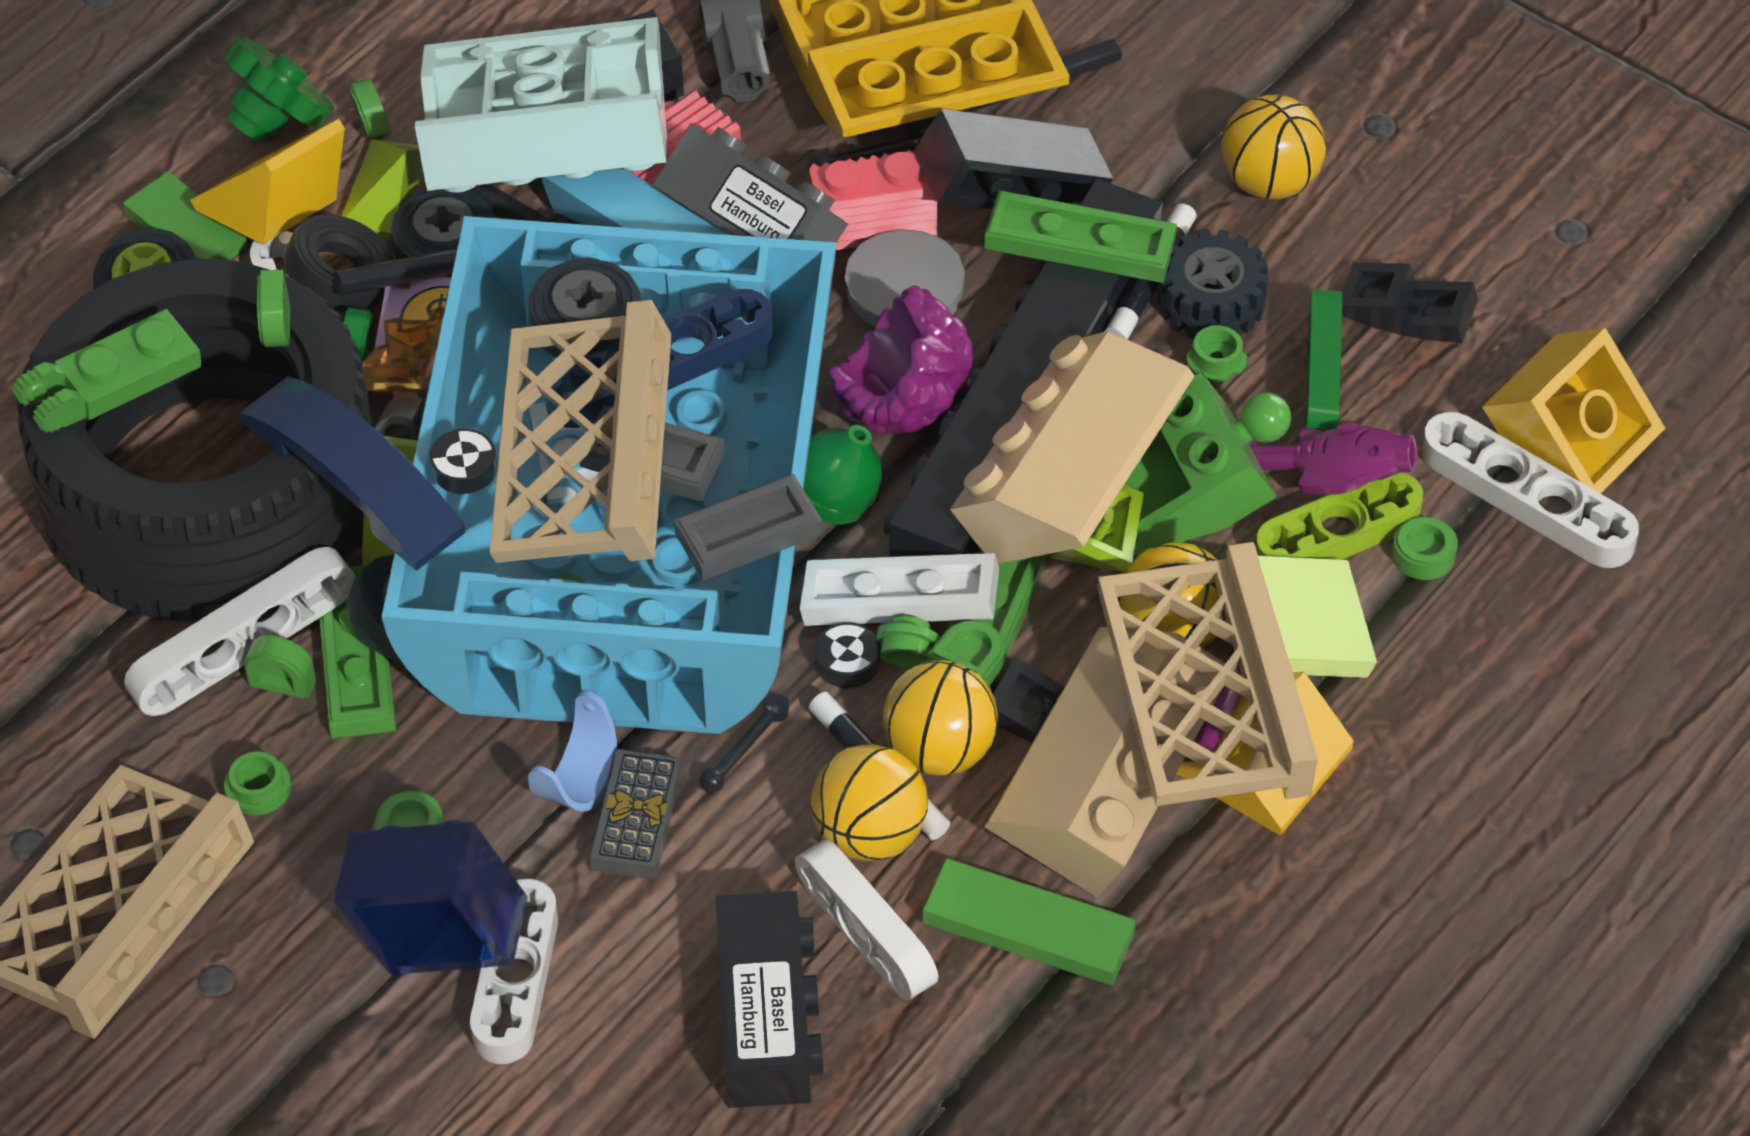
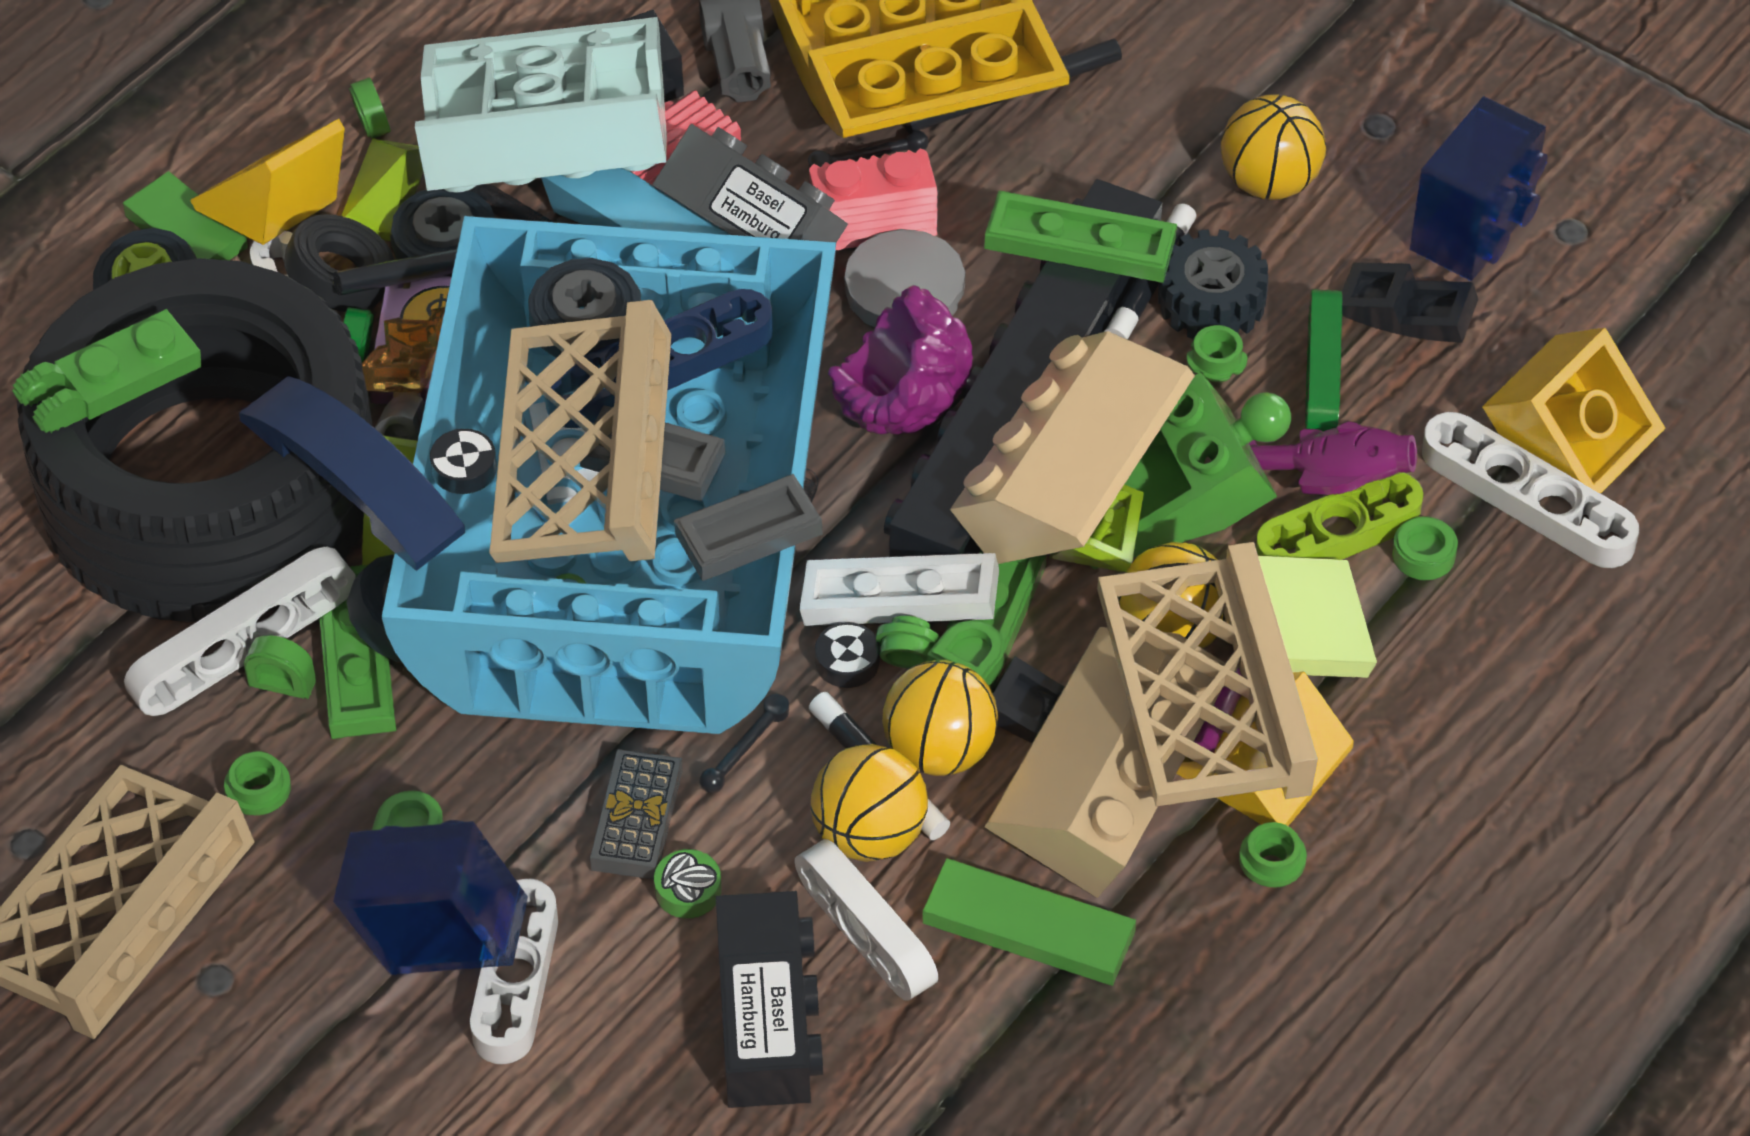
green plant [224,37,335,144] -> none
bright green tile [257,269,291,347] -> none
light blue helmet [528,691,617,812] -> none
green helmet [803,425,882,525] -> none
black brick [914,109,1114,210] -> none
none -> tile [654,849,722,918]
none -> bright green plate [1239,822,1307,887]
none -> clear blue piece [1410,96,1548,281]

